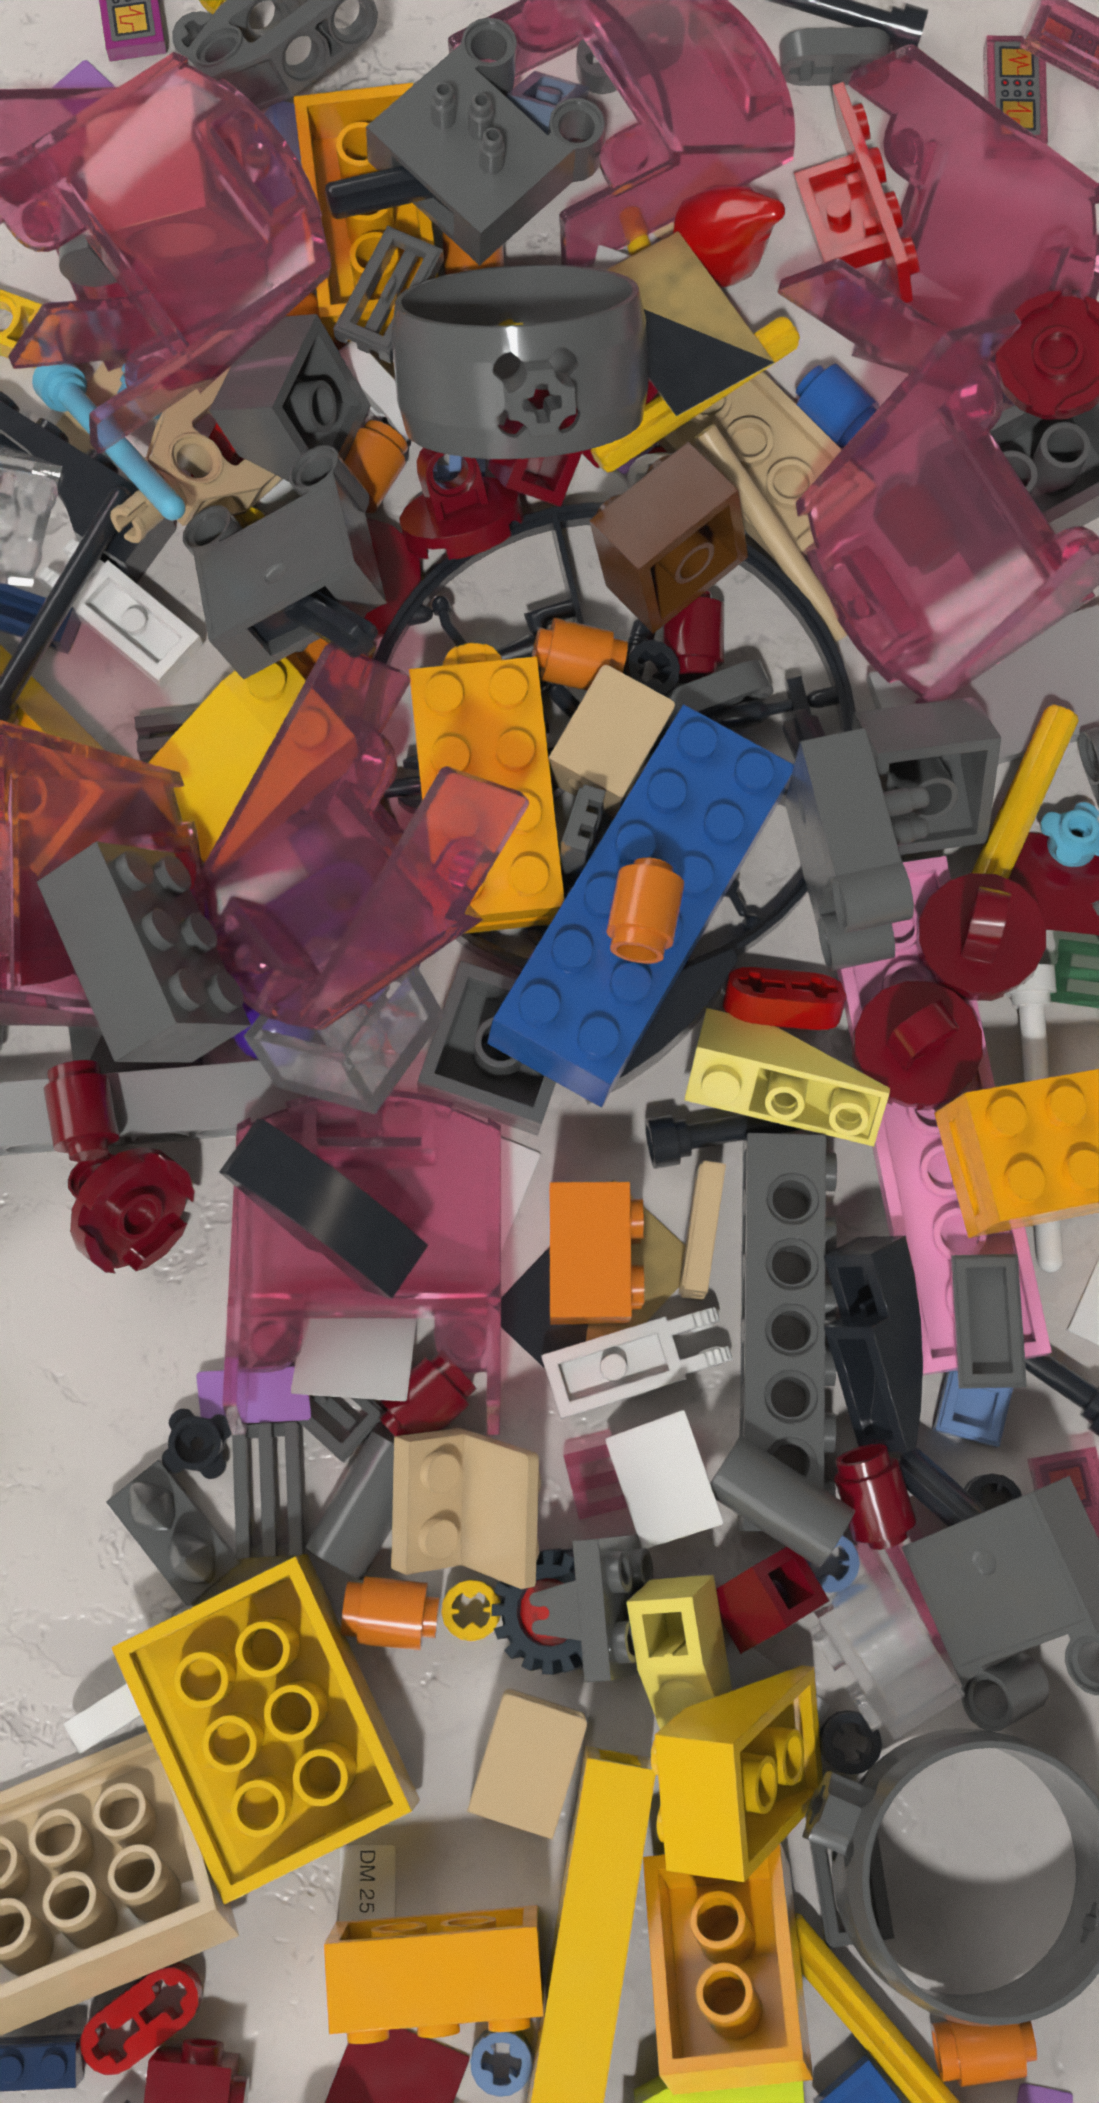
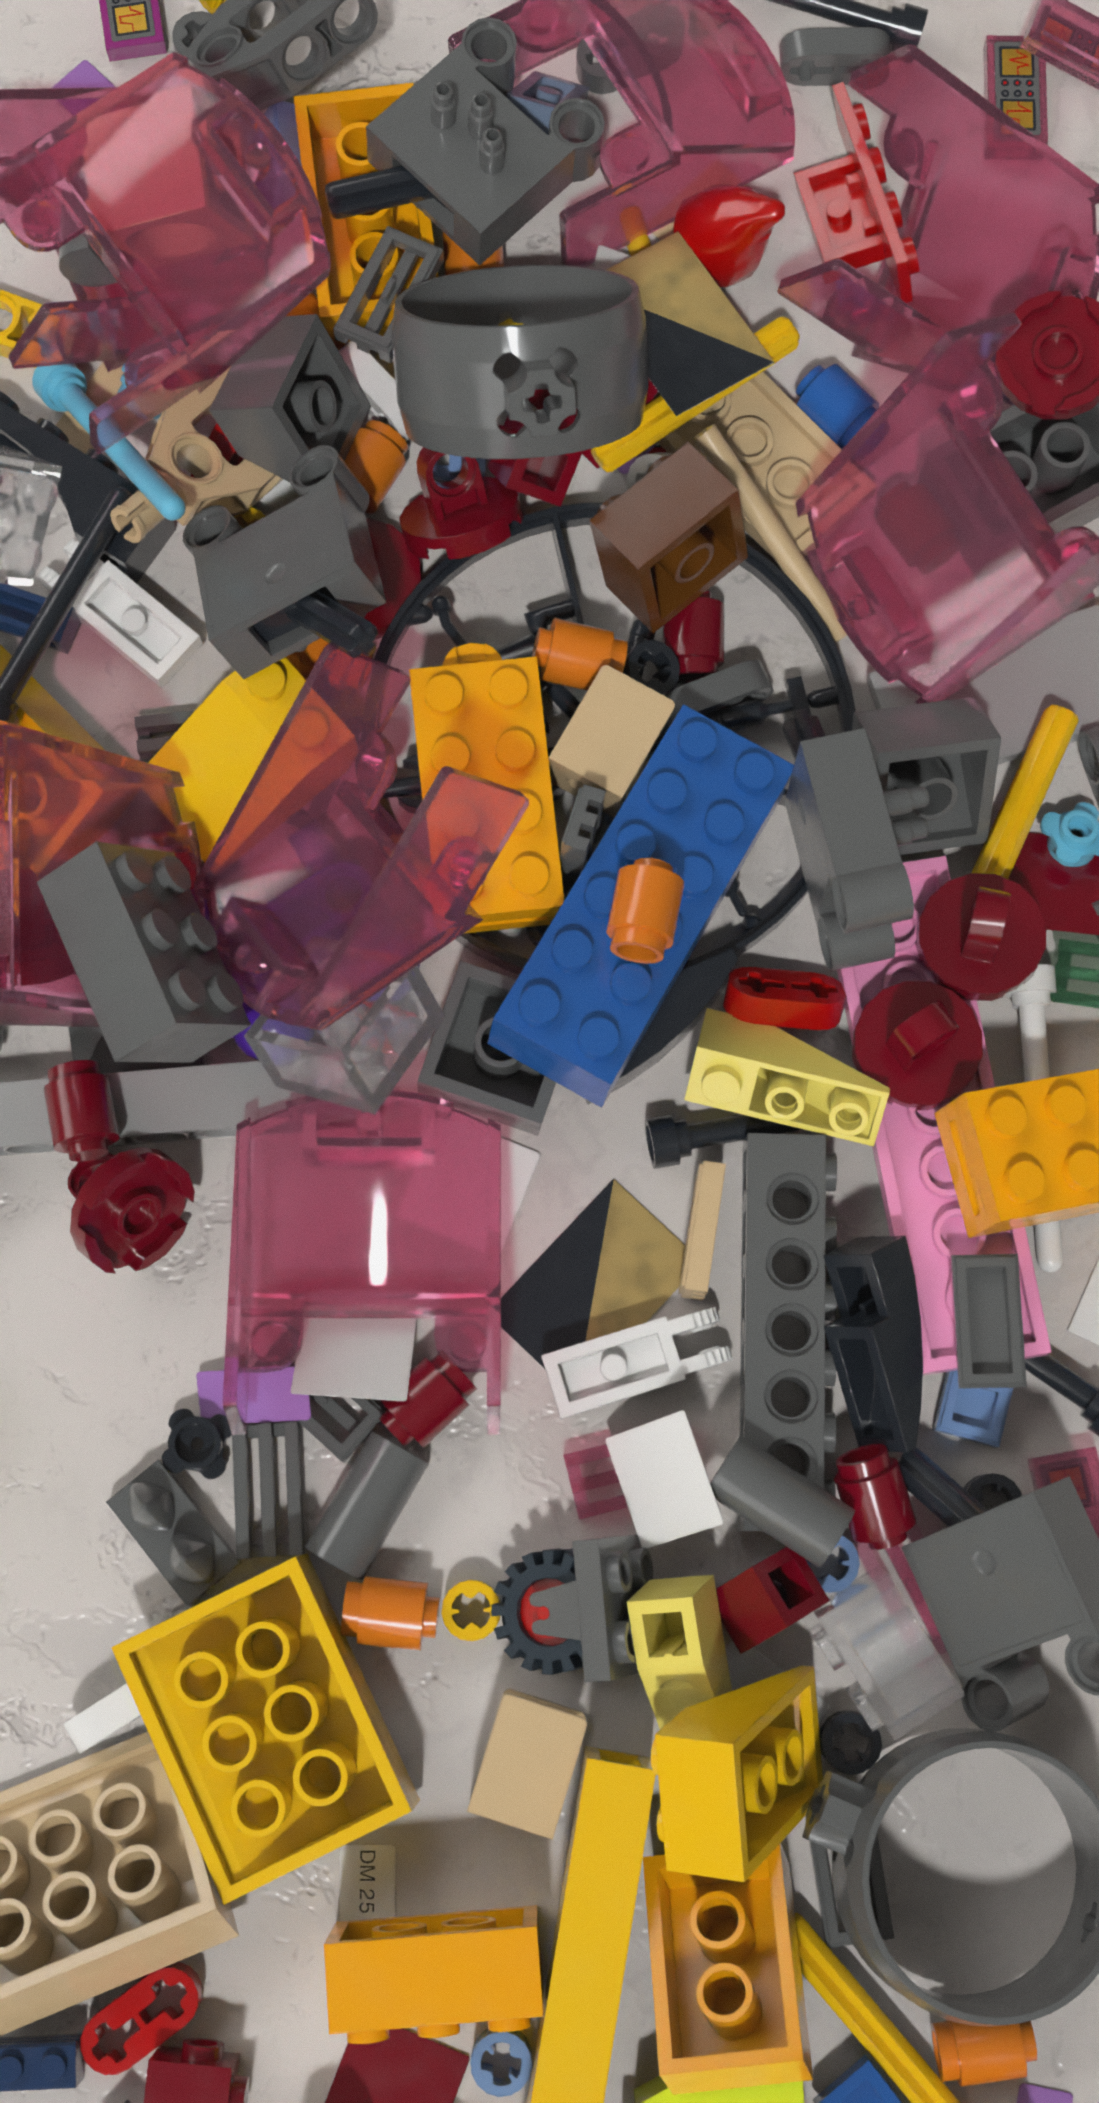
black slope [219,1118,429,1299] -> none
tan bracket [391,1428,541,1589] -> none
orange brick [549,1182,644,1325] -> none

